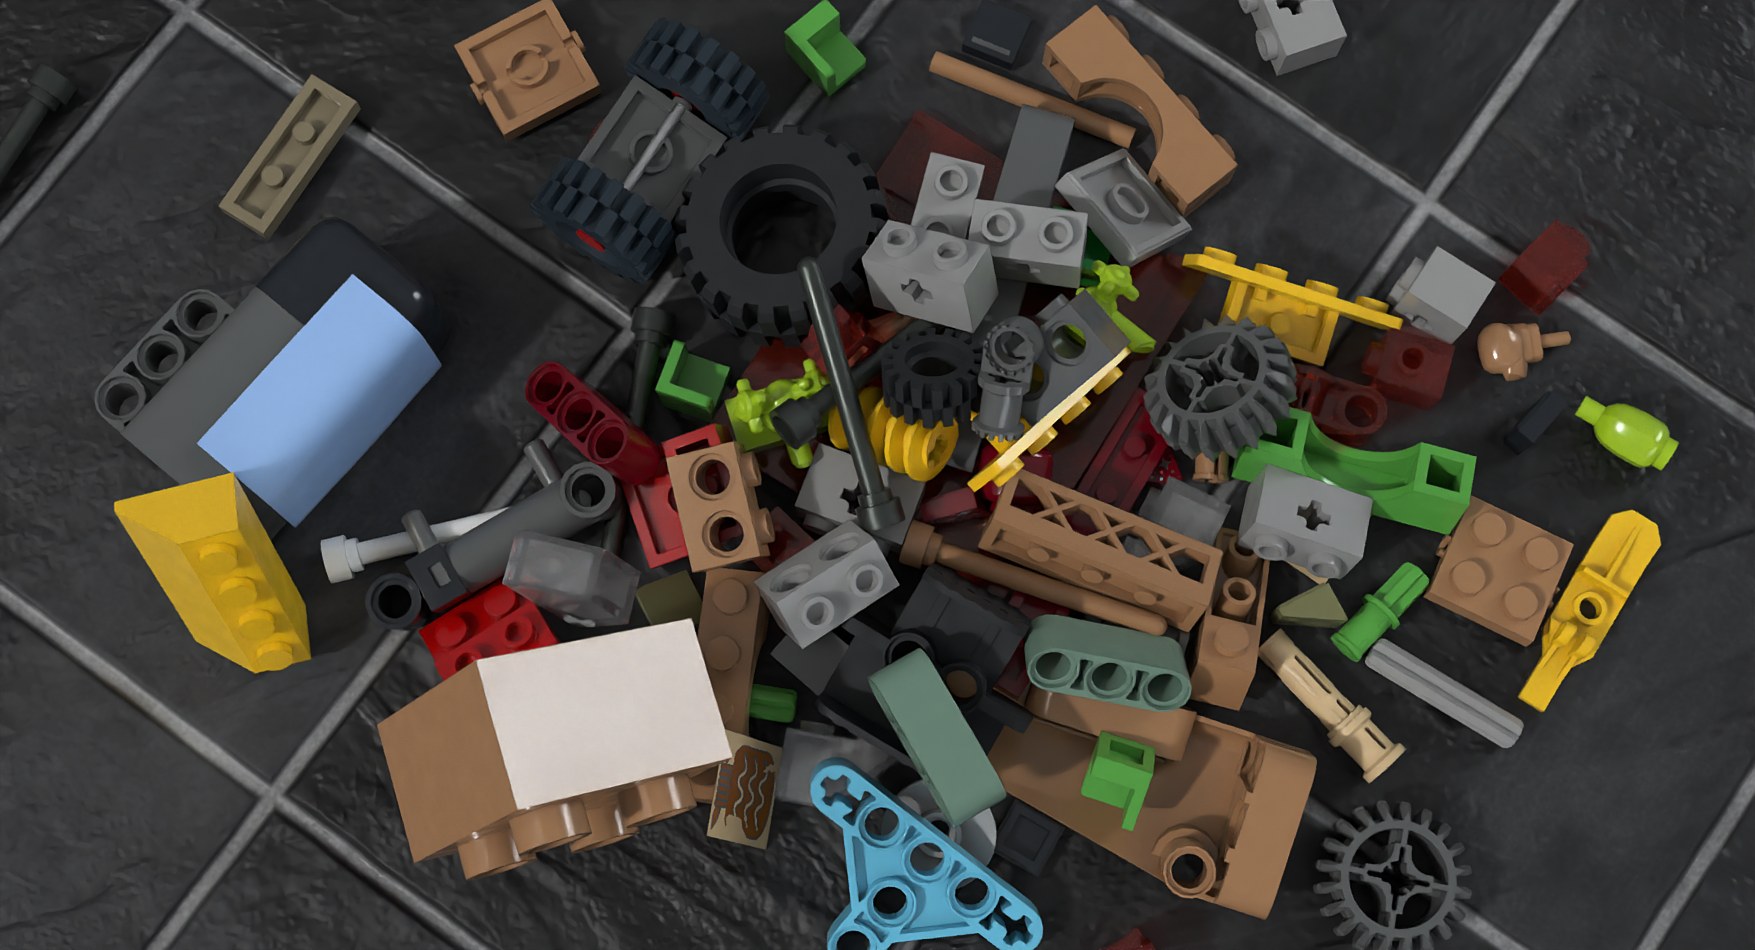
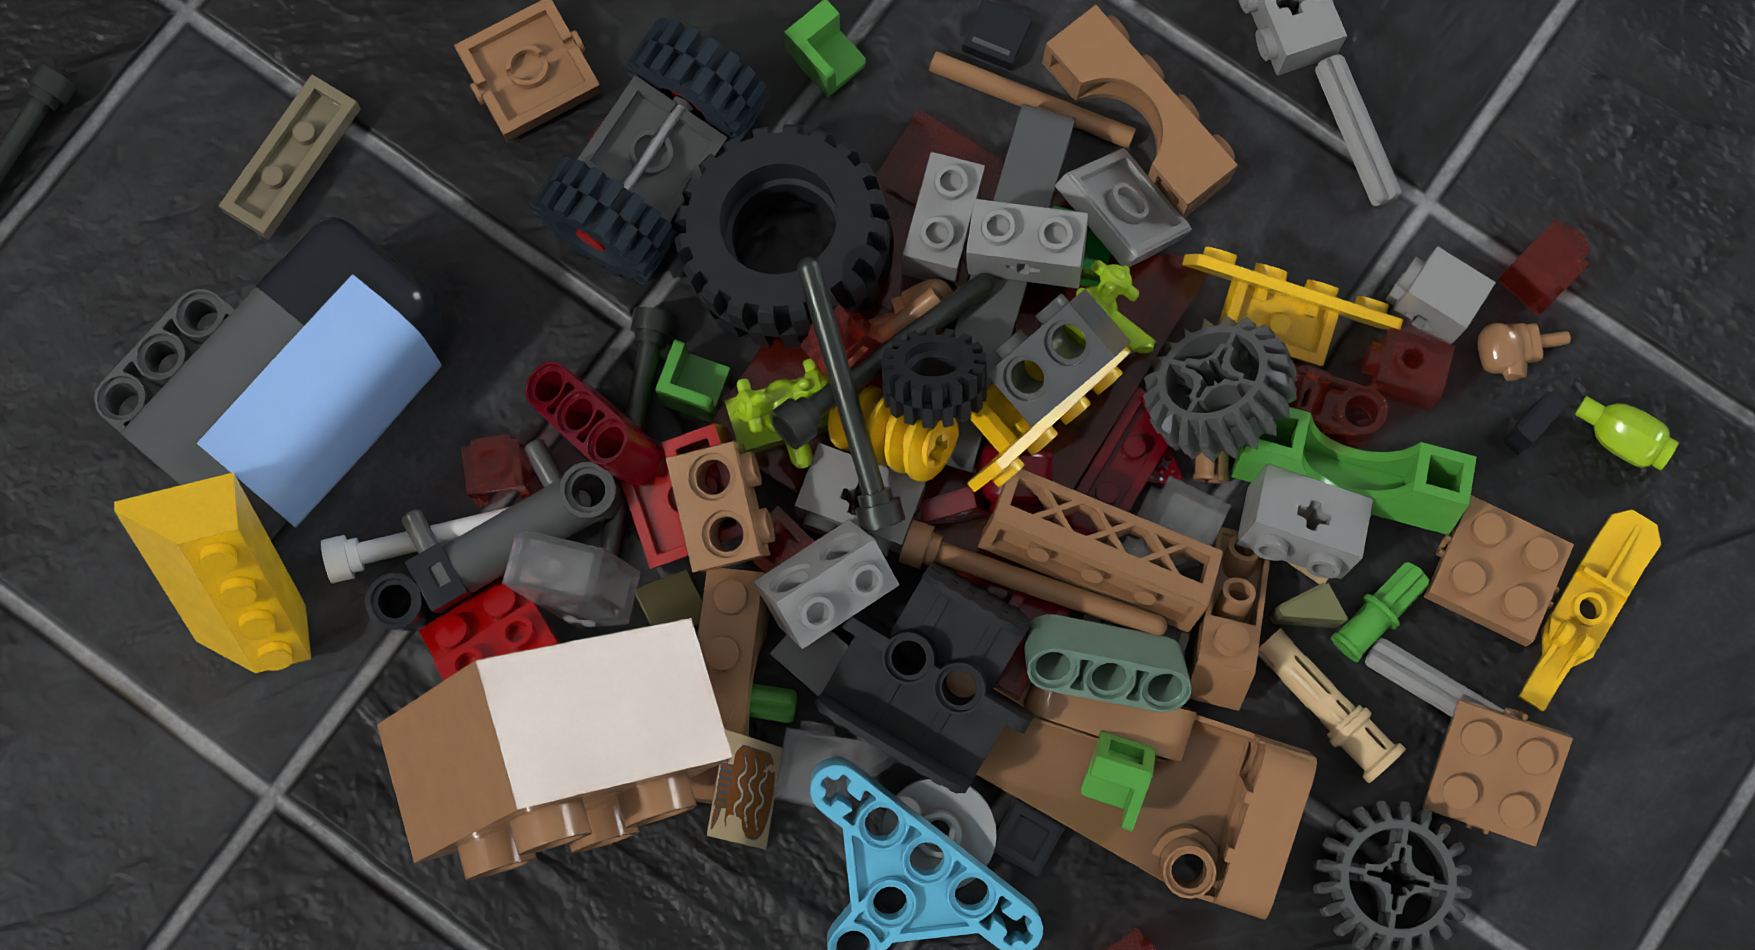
light grey brick [862,220,999,333] -> none
sand green beam [867,648,1006,828] -> none
dark grey connector [971,316,1044,442] -> none
none -> clear red window [461,434,533,507]
none -> light grey axle [1315,54,1401,207]
none -> medium nougat plate [1423,698,1573,847]

